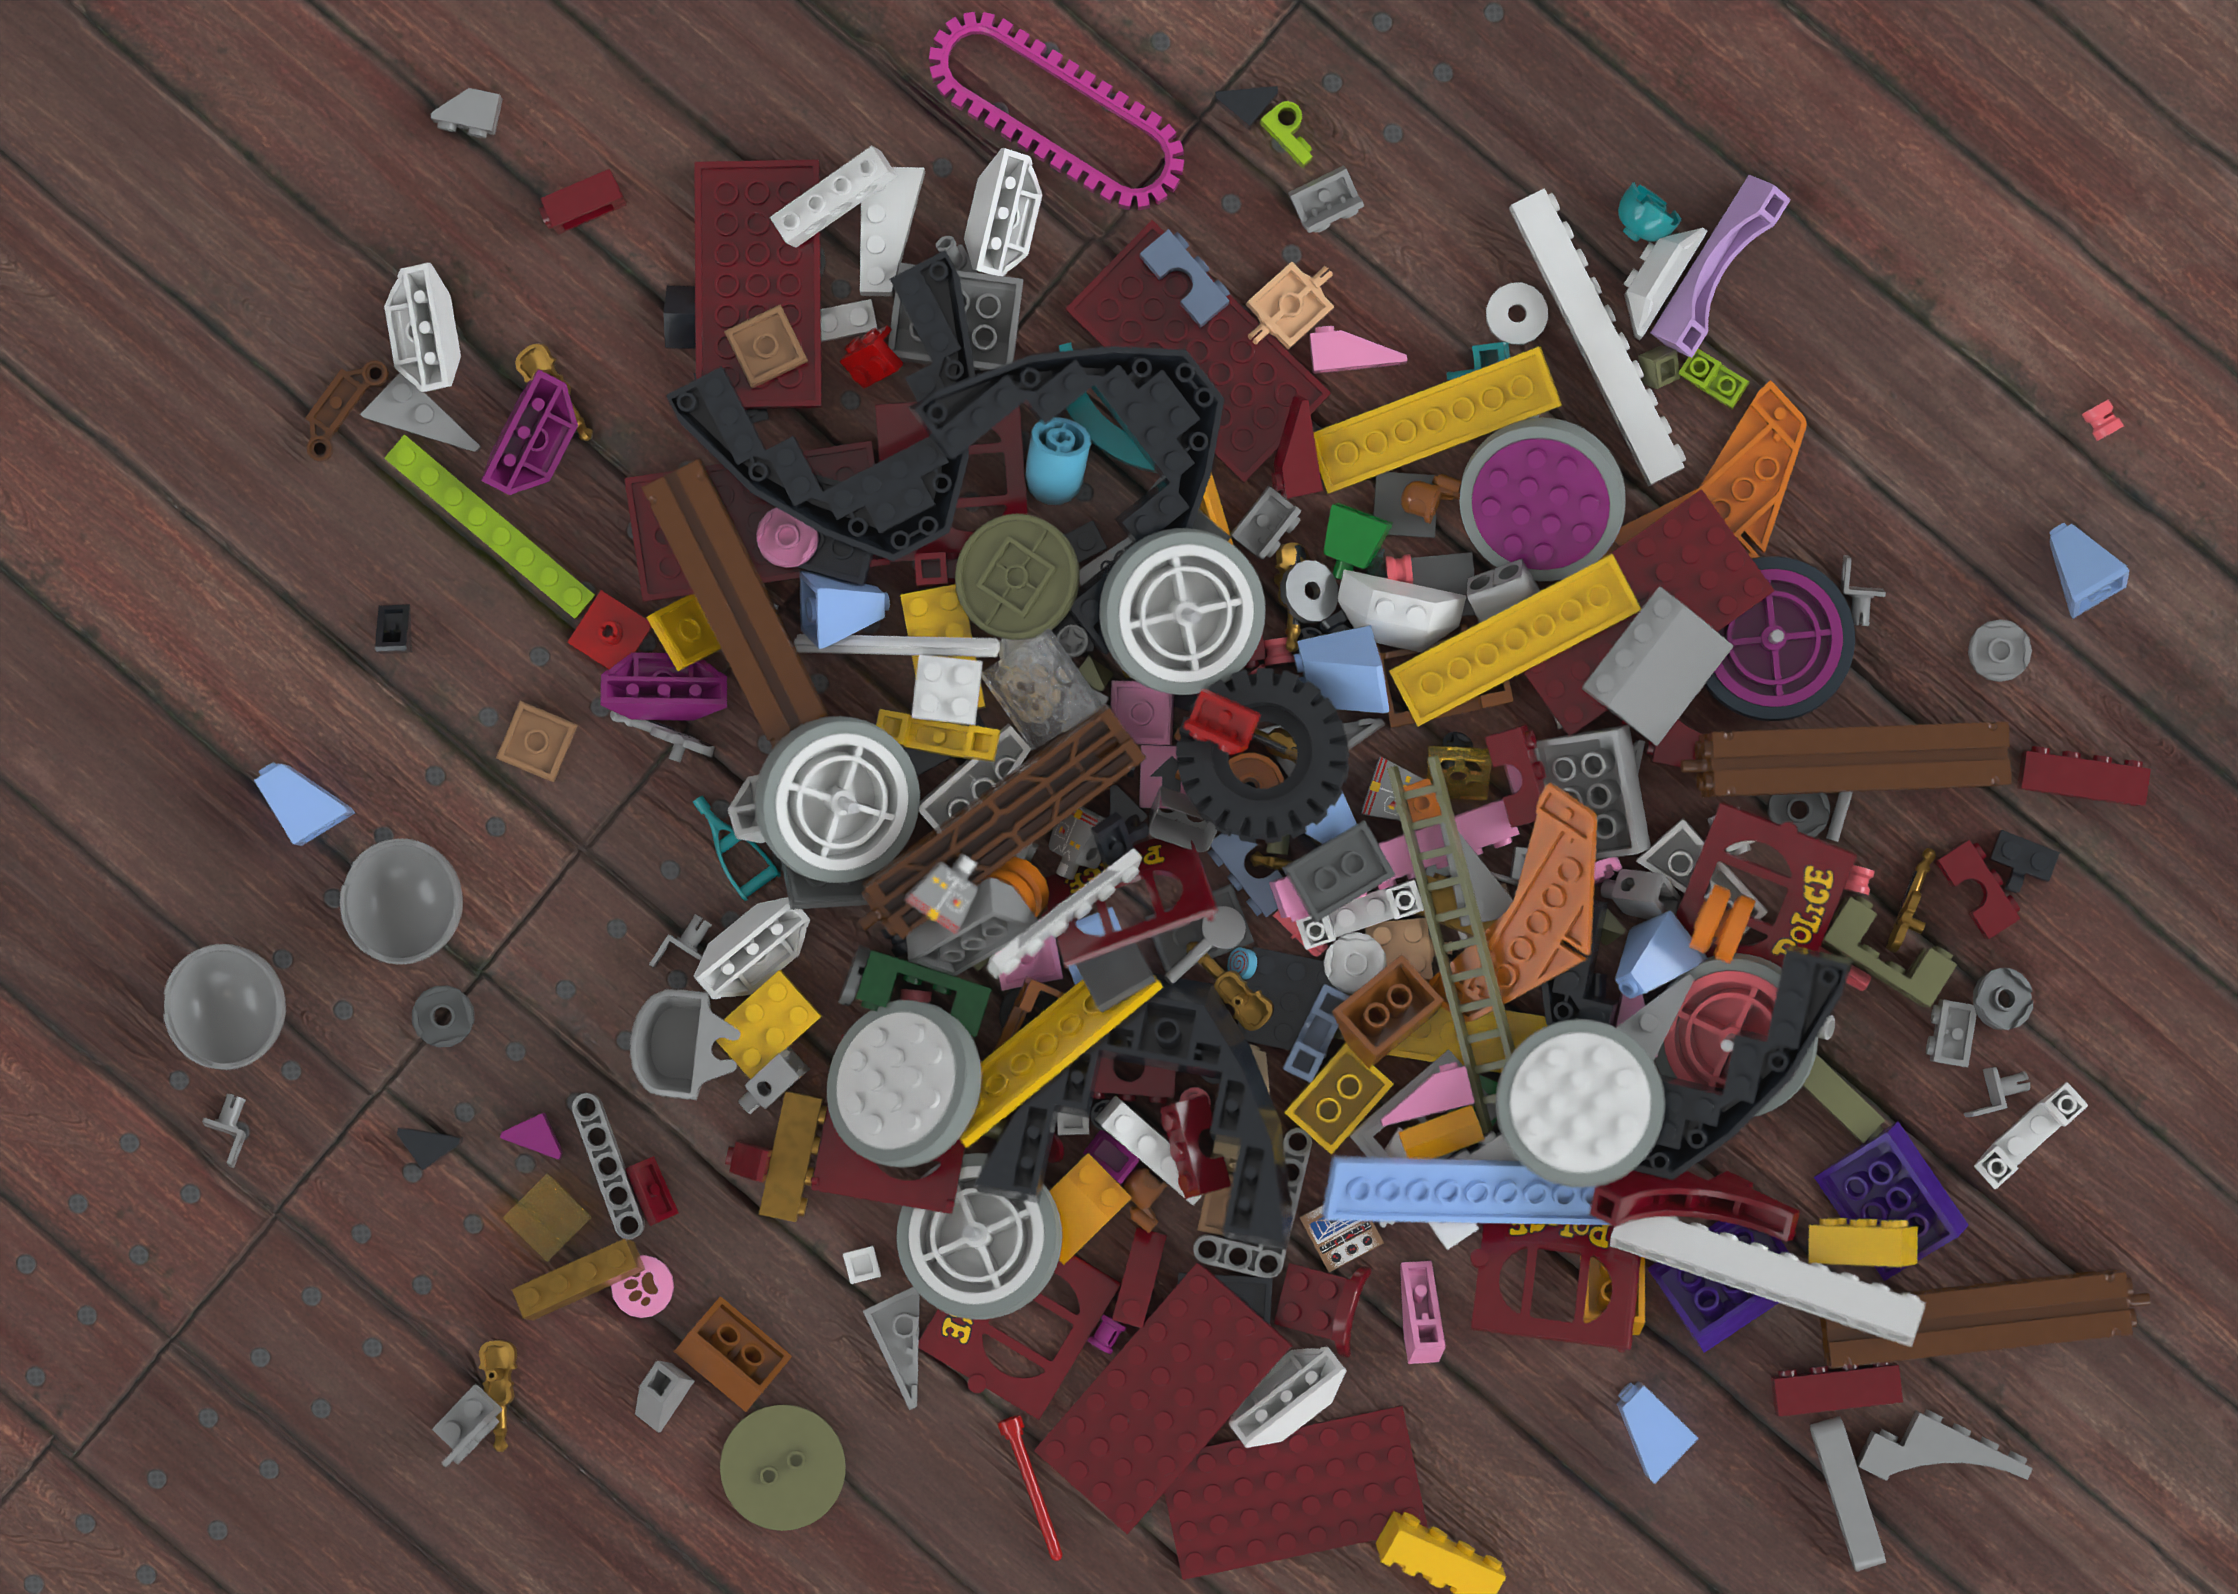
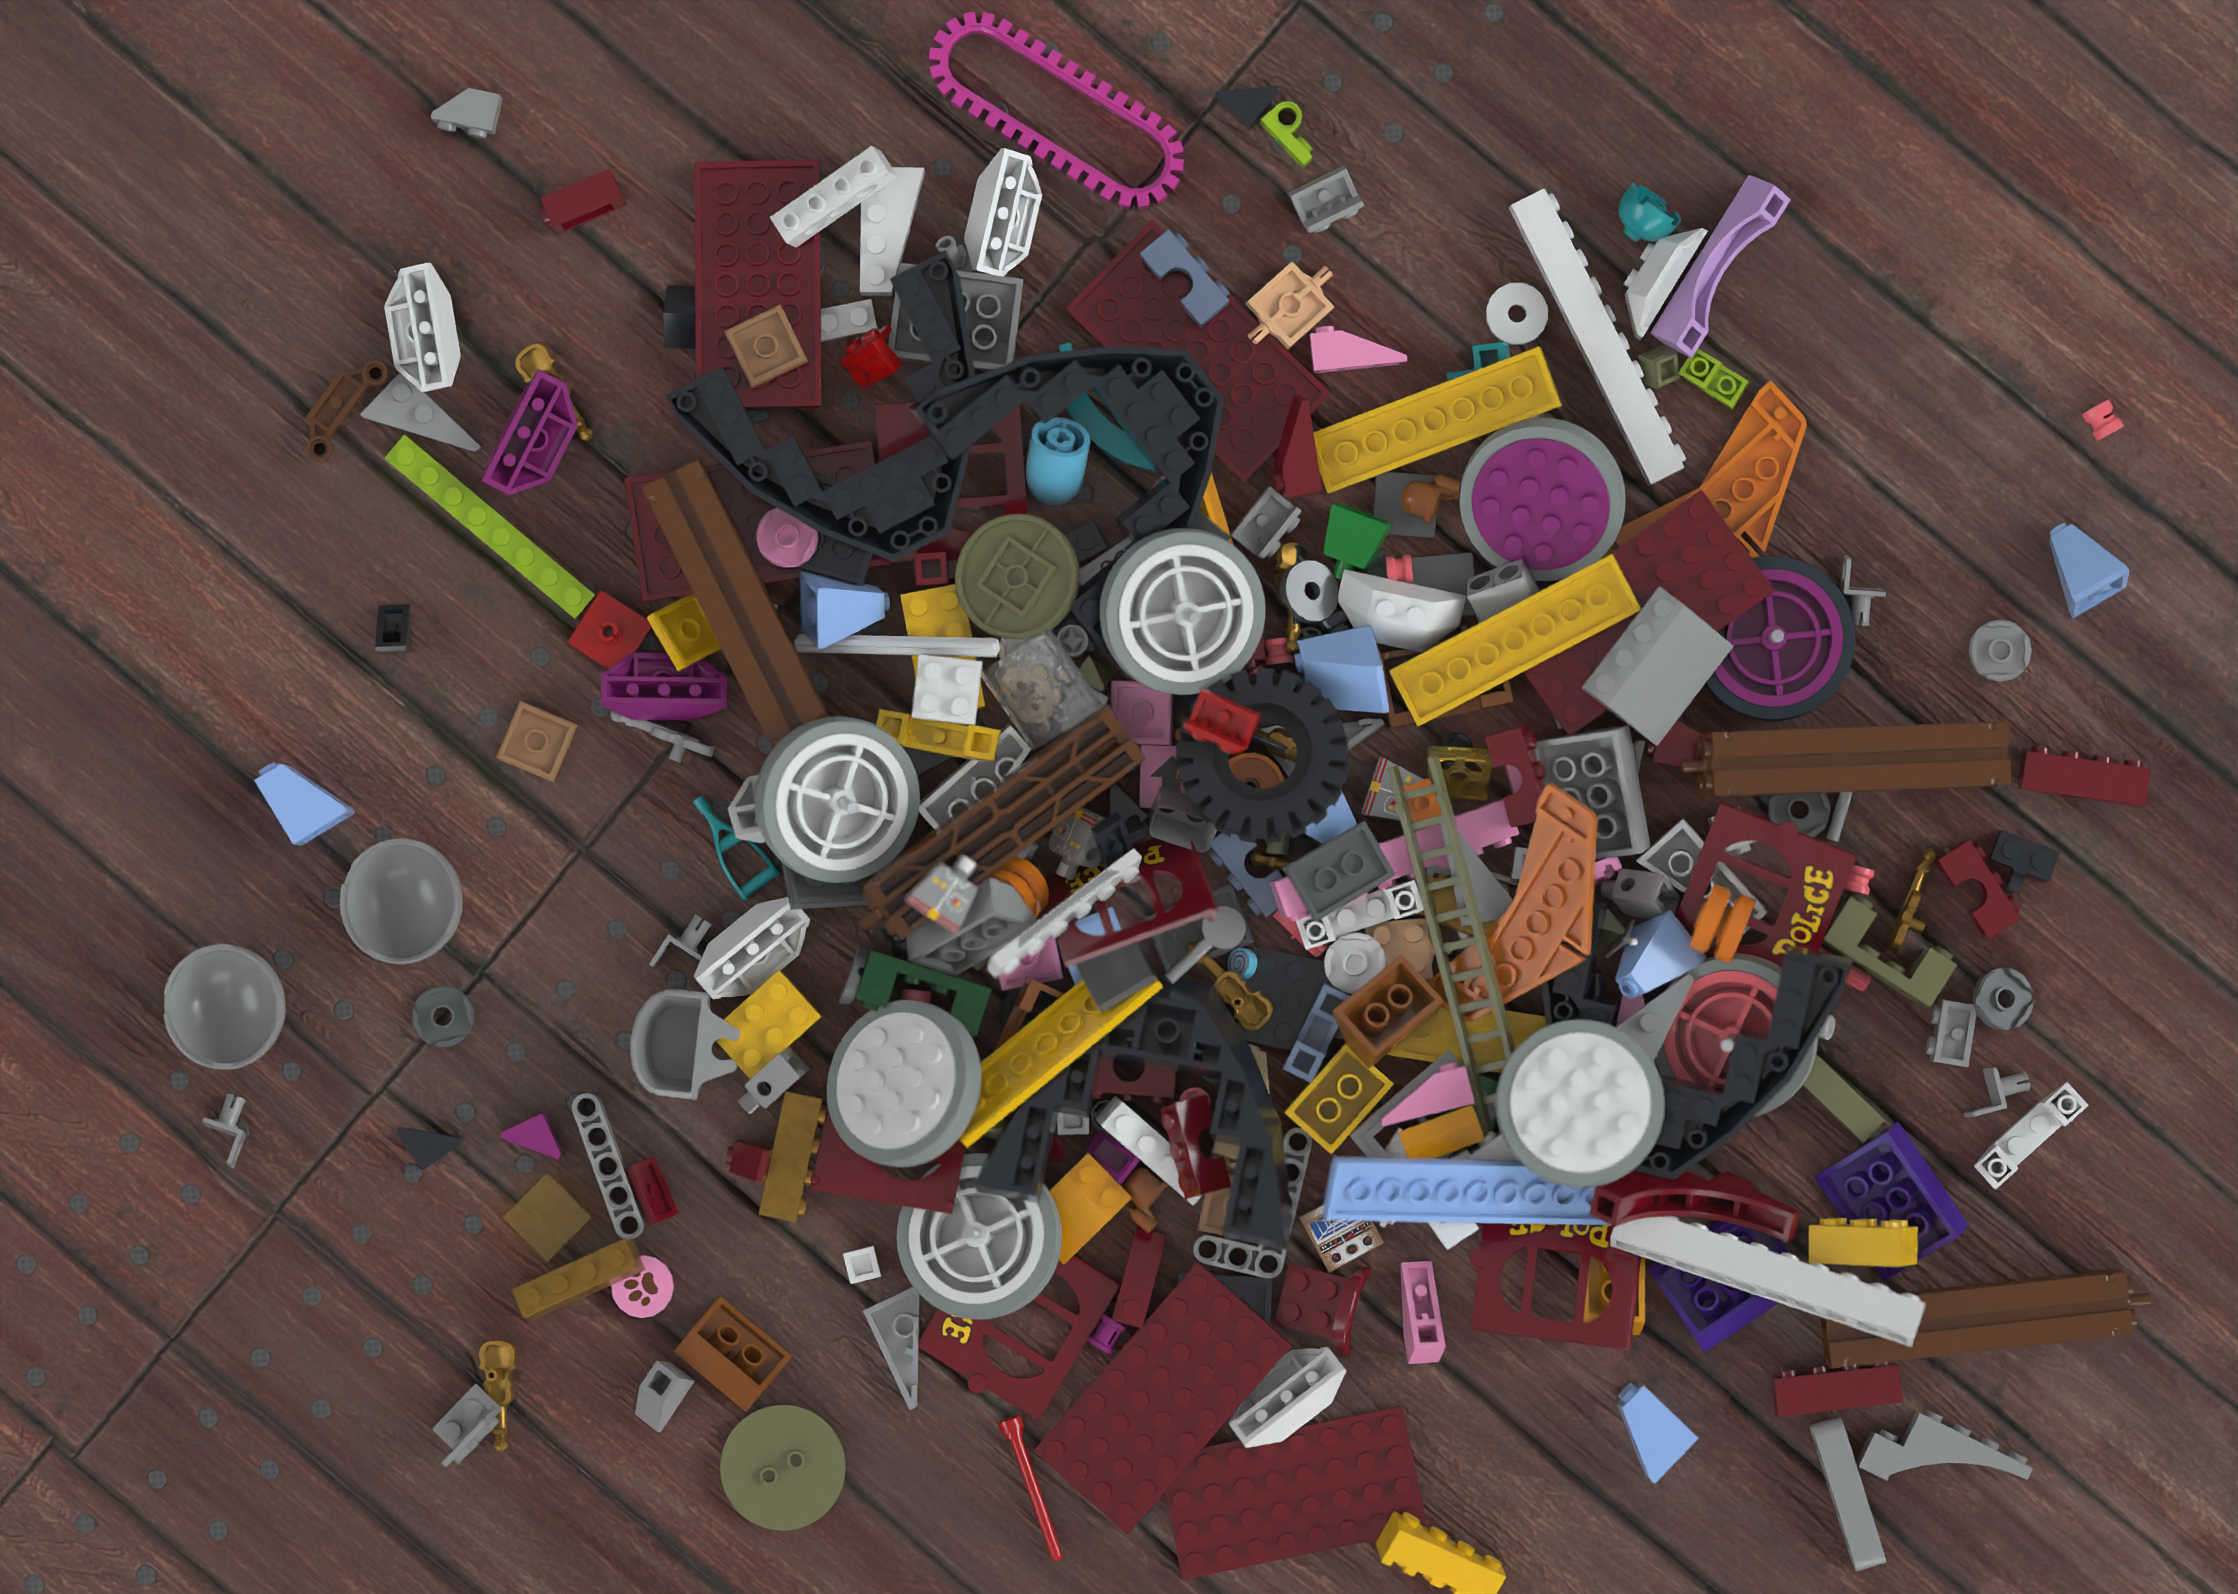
none -> white piece [1605,919,1637,959]

